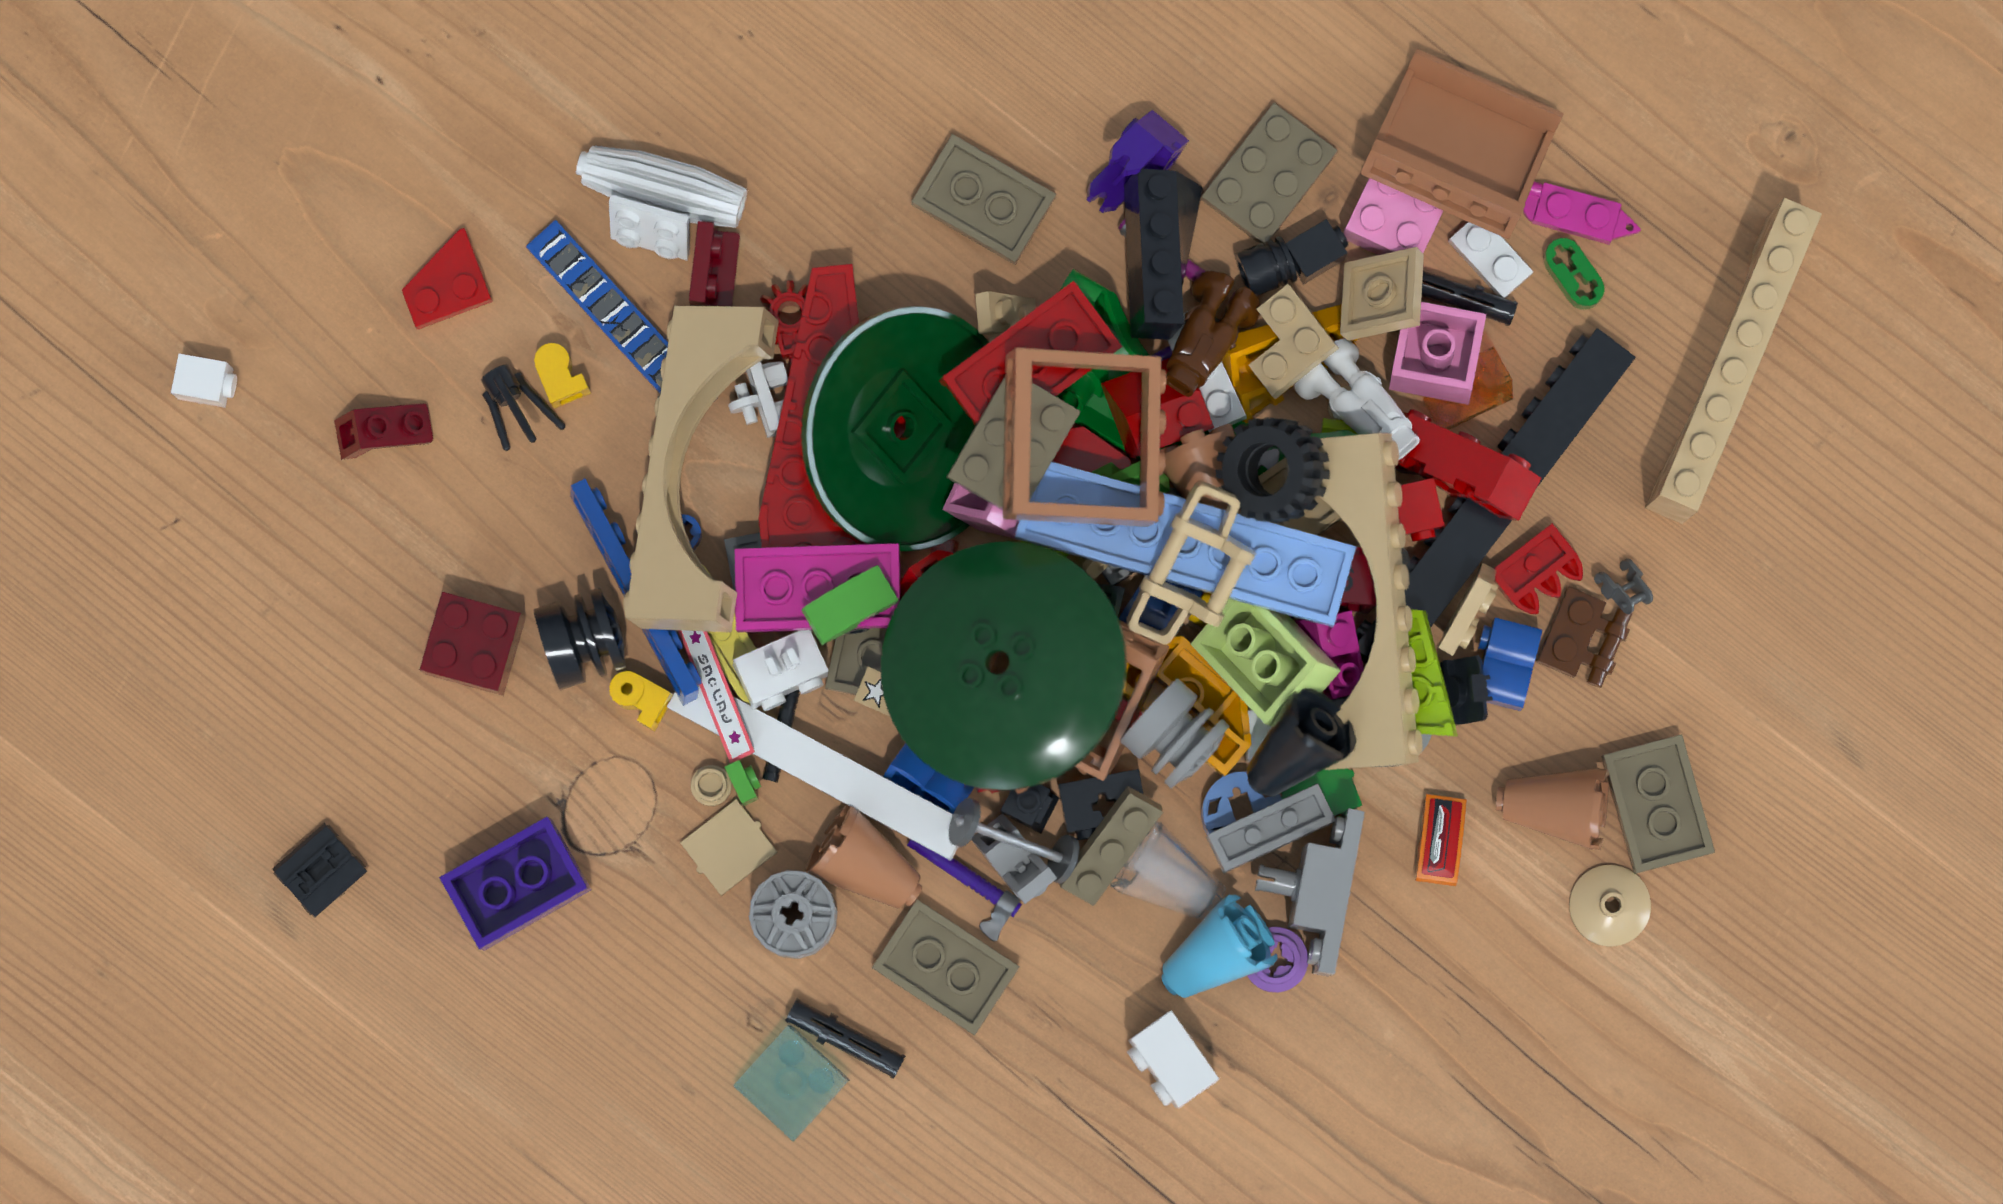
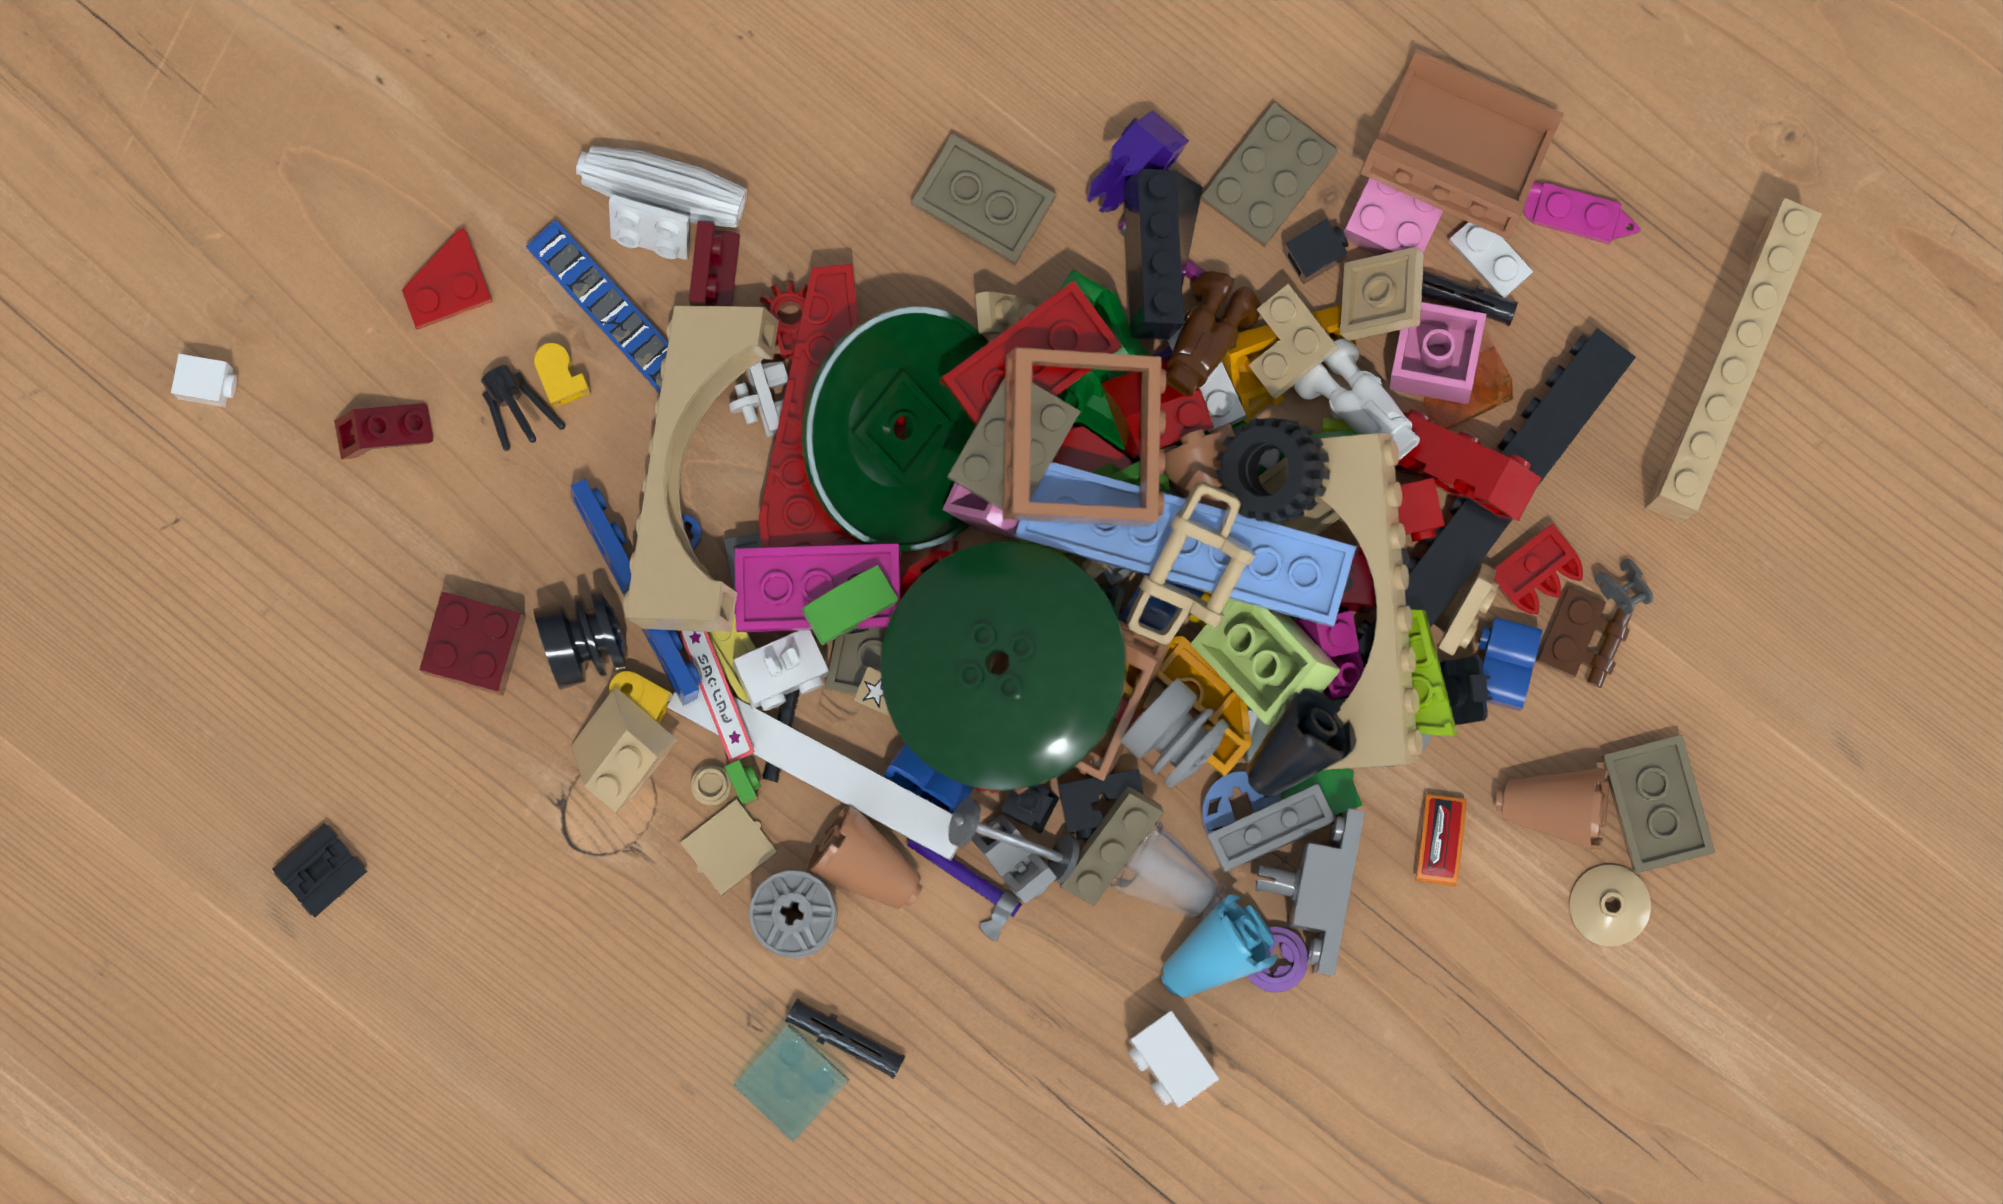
dark purple brick [439,816,591,951] -> none
dark tan plate [872,899,1019,1036] -> none
black piece [1235,236,1297,296] -> none
green beam [1543,238,1605,310] -> none
none -> tan slope [571,688,678,813]

